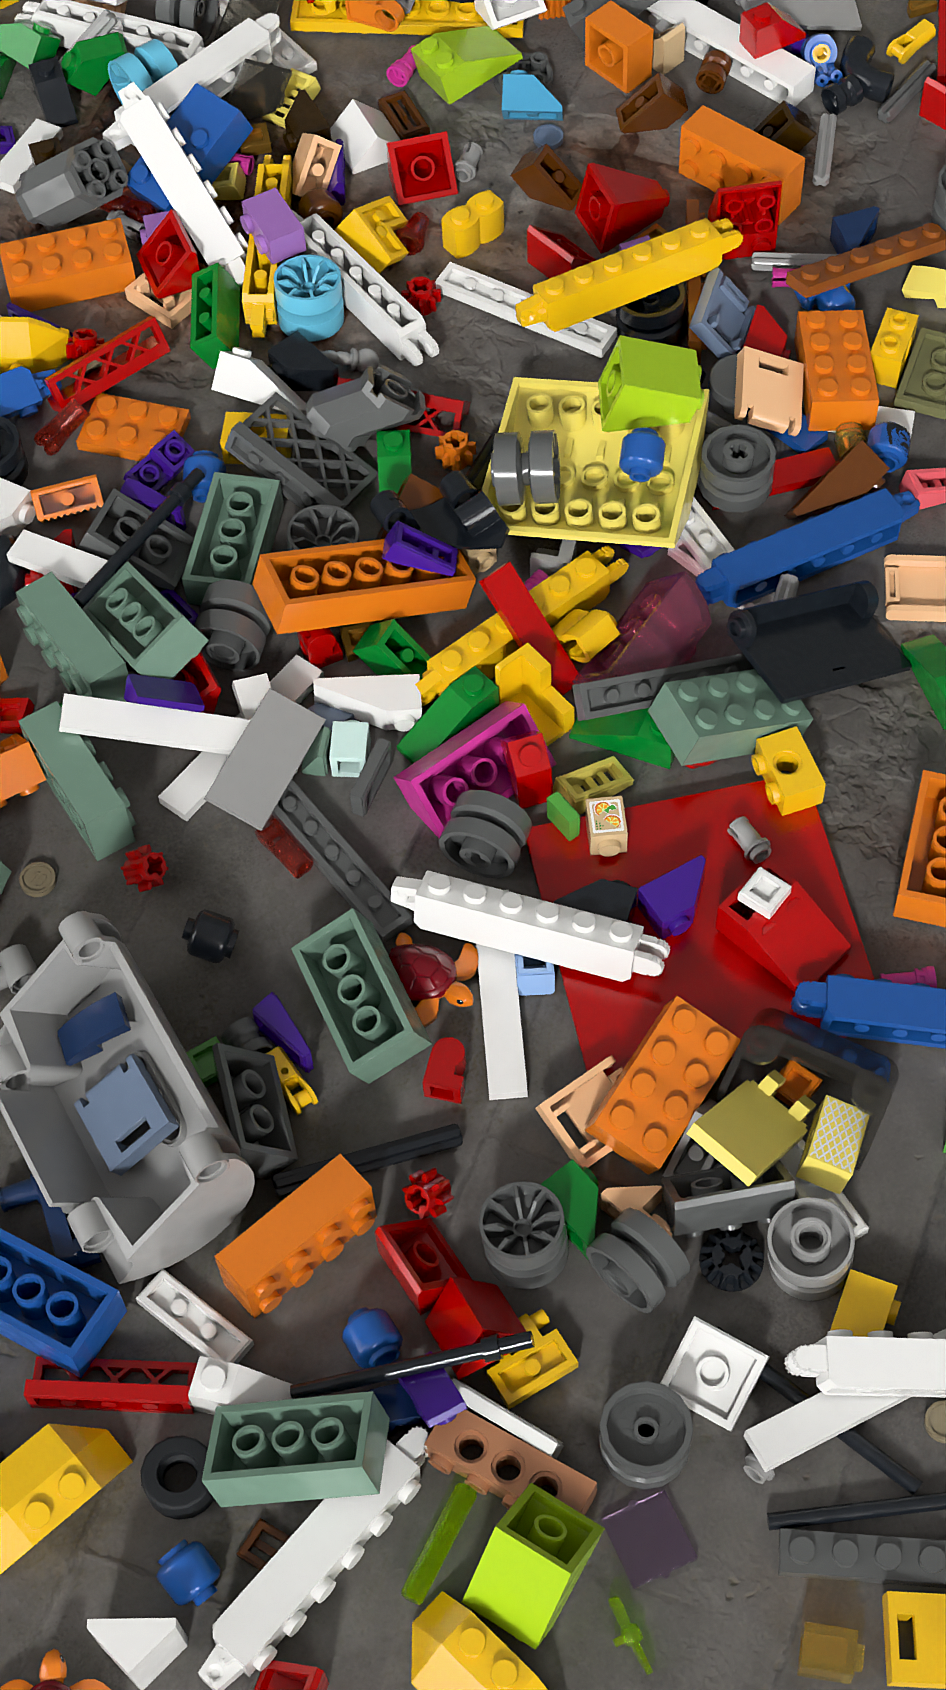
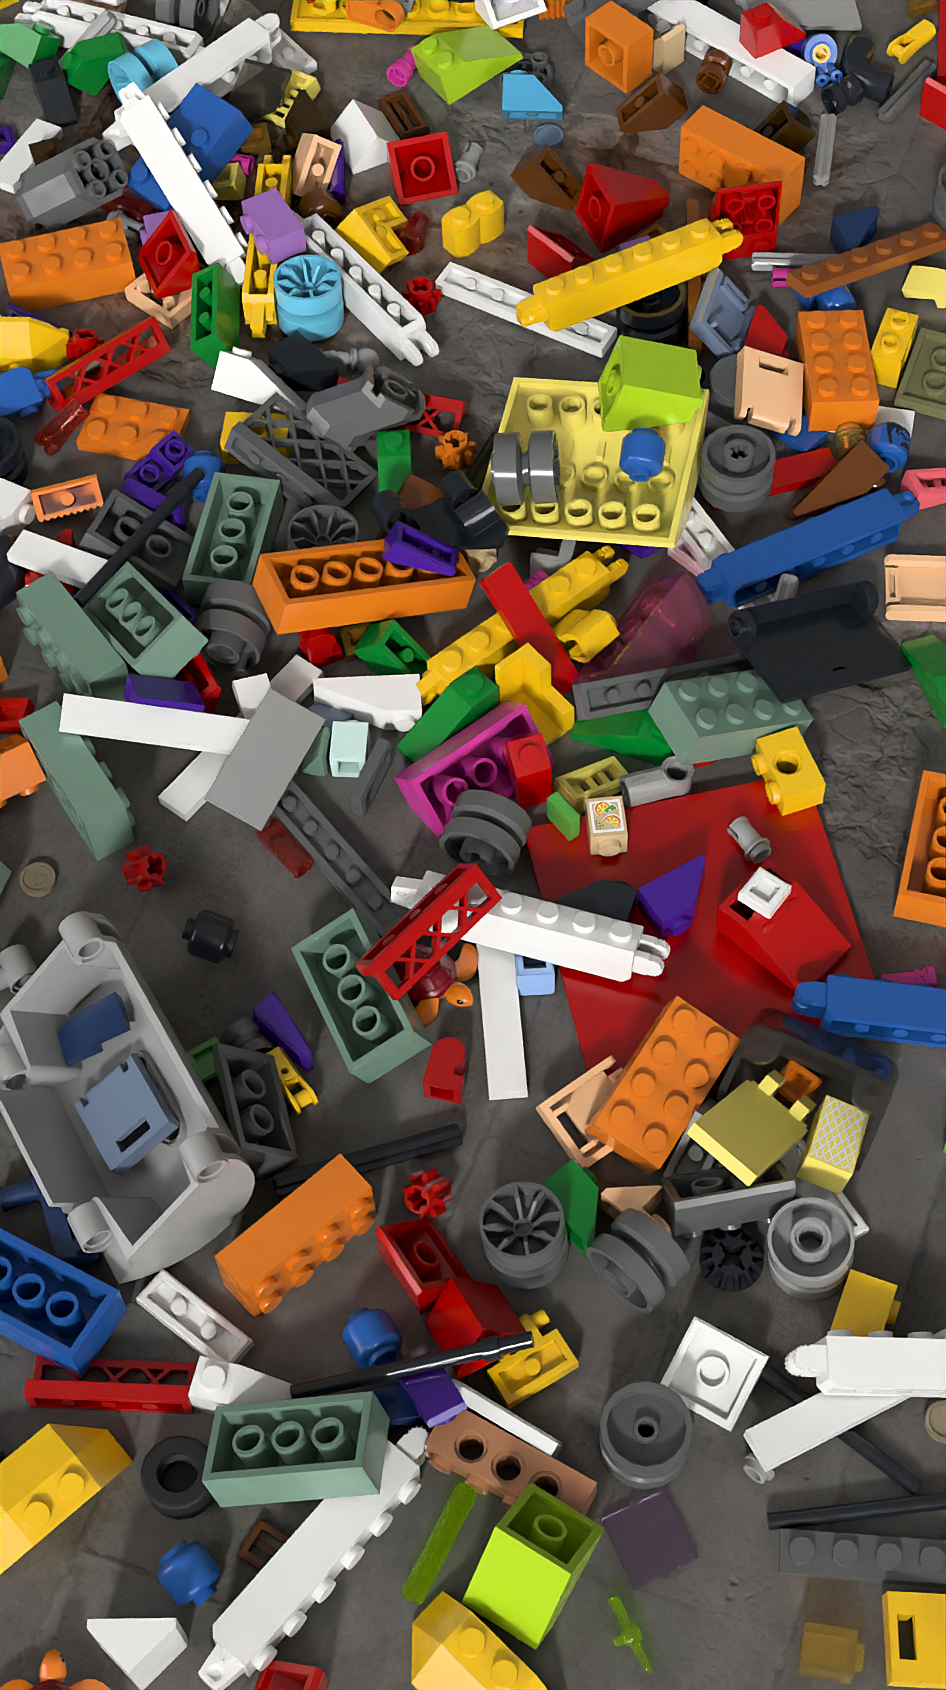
none -> red fence [354,863,502,1001]
none -> light grey piece [619,756,694,807]

